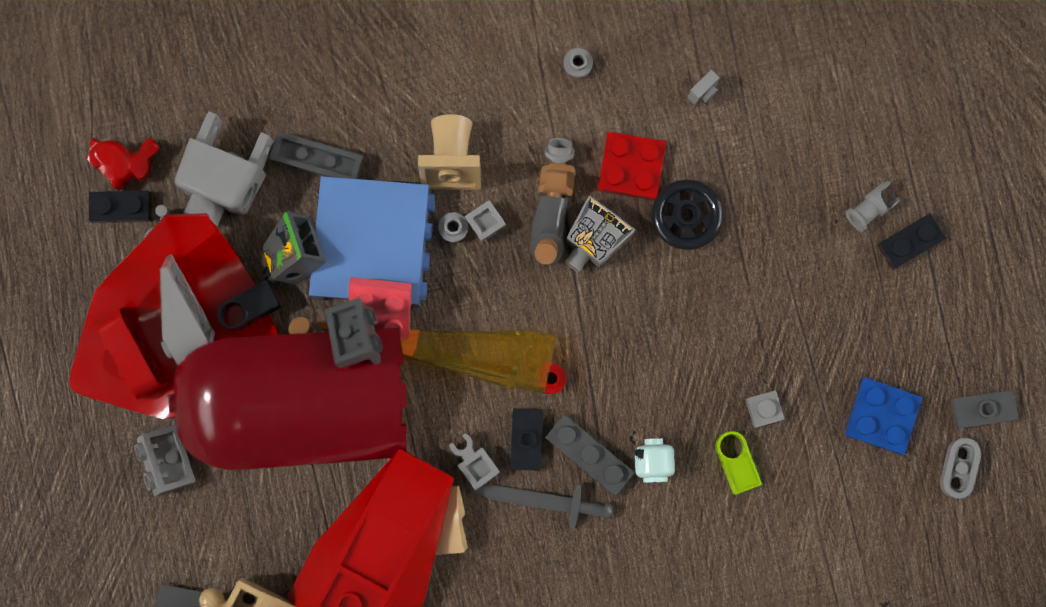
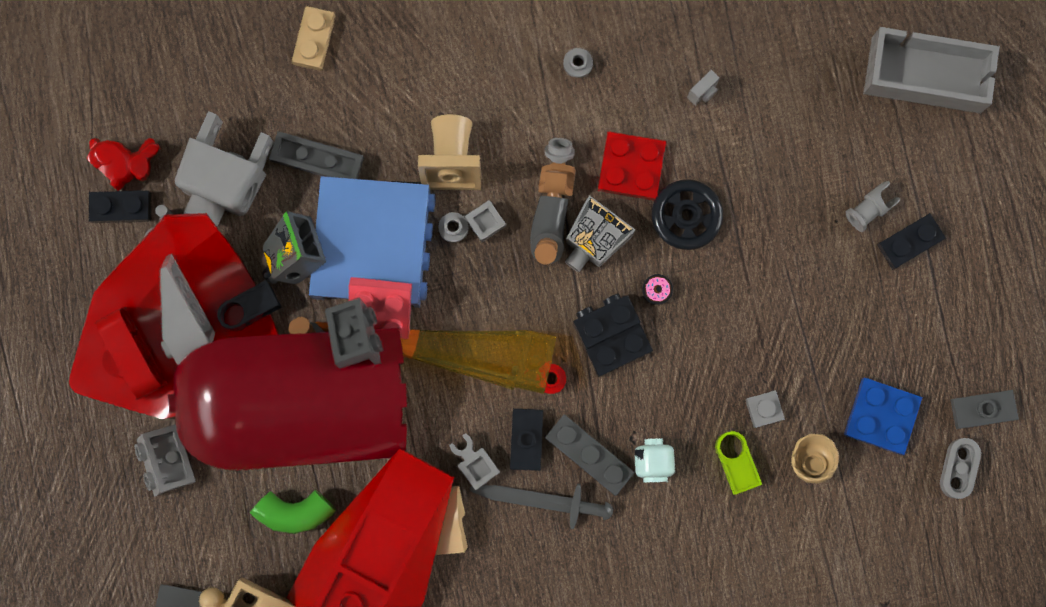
none -> bright green cylinder [250,490,337,534]
none -> tan plate [291,6,335,71]
none -> black plate [572,293,653,377]
none -> tile [642,274,673,305]
none -> tan hair [791,433,839,484]
none -> light grey piece [864,27,1000,113]

